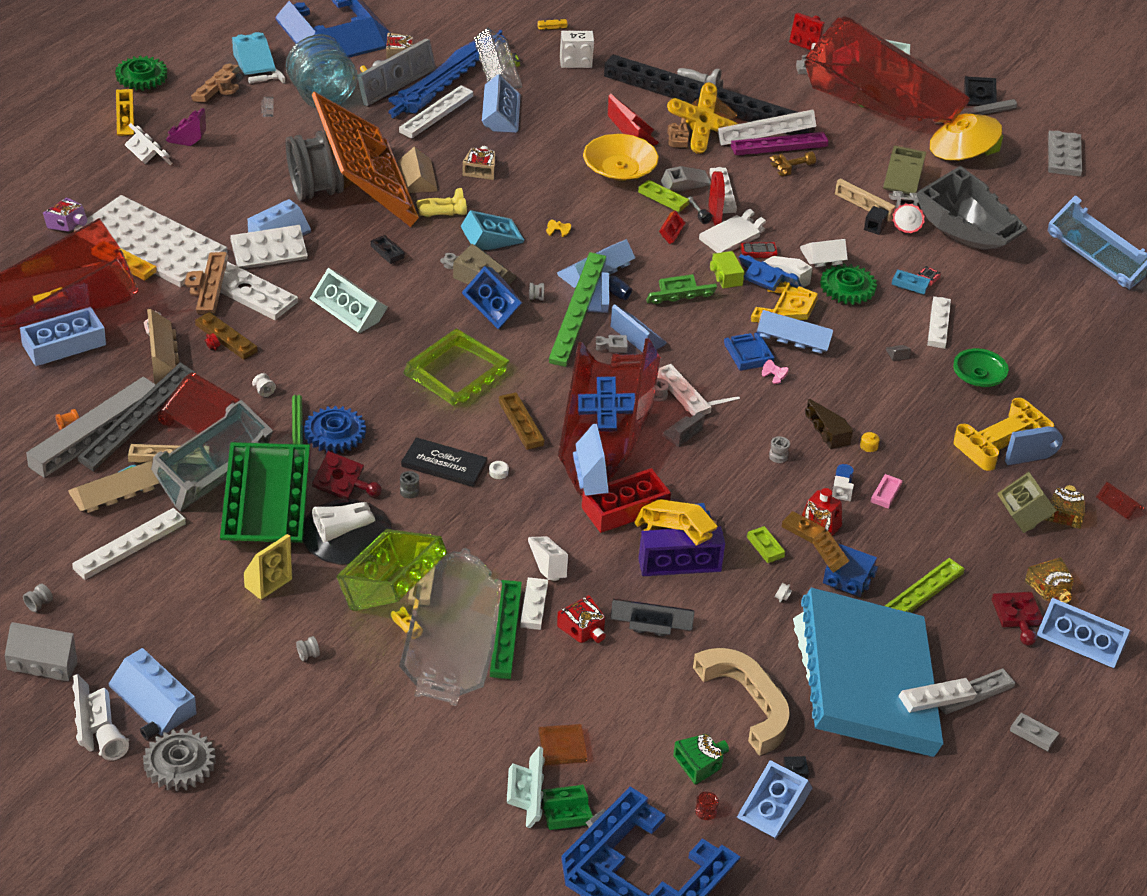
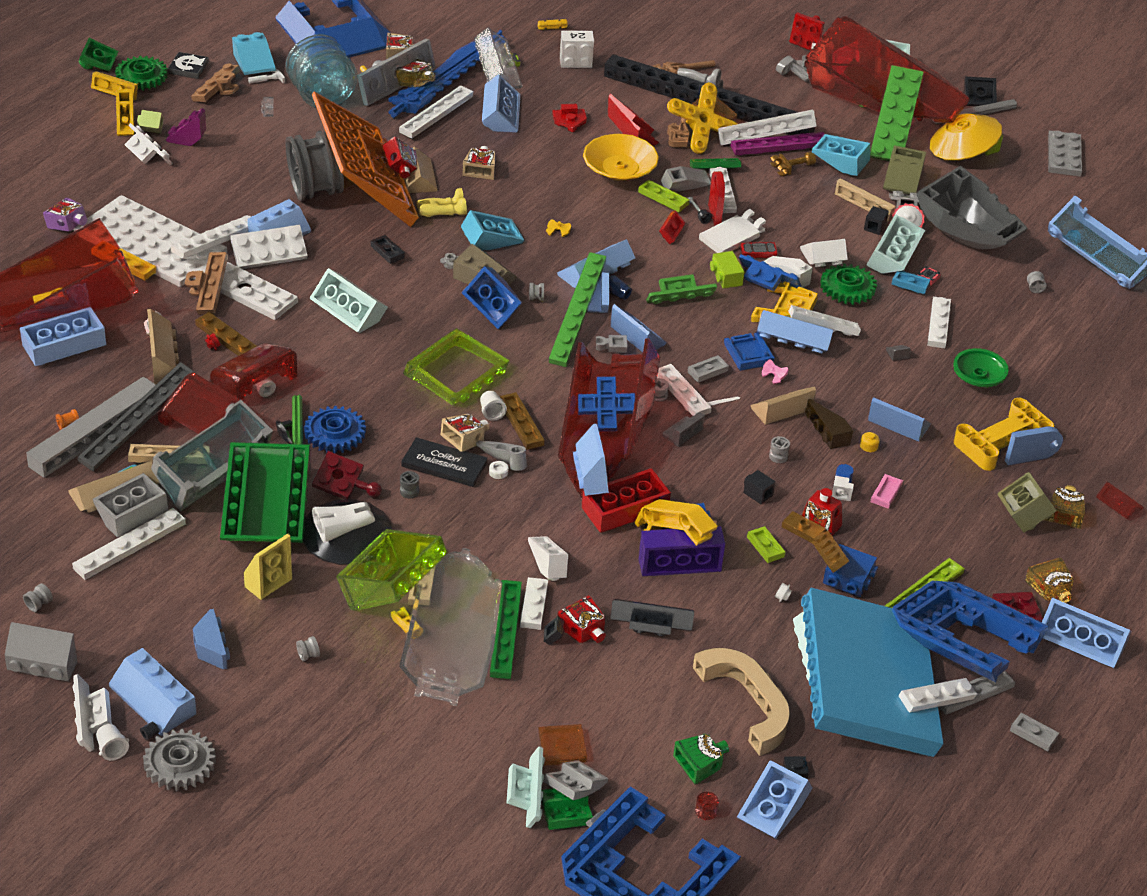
none -> green slope [79,38,119,71]
none -> yellow plate [91,71,138,100]
none -> light grey slope [93,473,168,537]
none -> yellowish green brick [137,110,164,133]
none -> tile [167,52,209,79]
none -> white plate [171,215,251,259]
none -> medium blue slope [193,609,230,669]
none -> clear red windscreen [210,343,298,404]
none -> black bar [276,420,292,444]
none -> red torso [383,137,417,179]
none -> clear yellow torso [396,59,435,87]
none -> tan torso [440,414,489,452]
none -> light grey piece [476,440,527,471]
none -> white piece [480,391,507,421]
none -> black plate [543,616,564,645]
none -> light grey slope [543,760,608,800]
none -> red plate [552,104,587,132]
none -> medium nougat piece [653,60,715,74]
none -> light grey plate [688,355,729,383]
none -> green tile [690,158,741,168]
none -> black brick [743,470,776,504]
none -> tan slope [751,386,816,425]
none -> light grey piece [776,55,812,82]
none -> white plate [789,305,861,336]
none -> medium azure slope [812,134,870,176]
none -> light aqua slope [867,214,925,274]
none -> medium blue slope [868,397,931,442]
none -> bright green plate [870,65,923,161]
none -> blue slope [892,580,1049,683]
none -> light grey wheel [1027,271,1047,293]

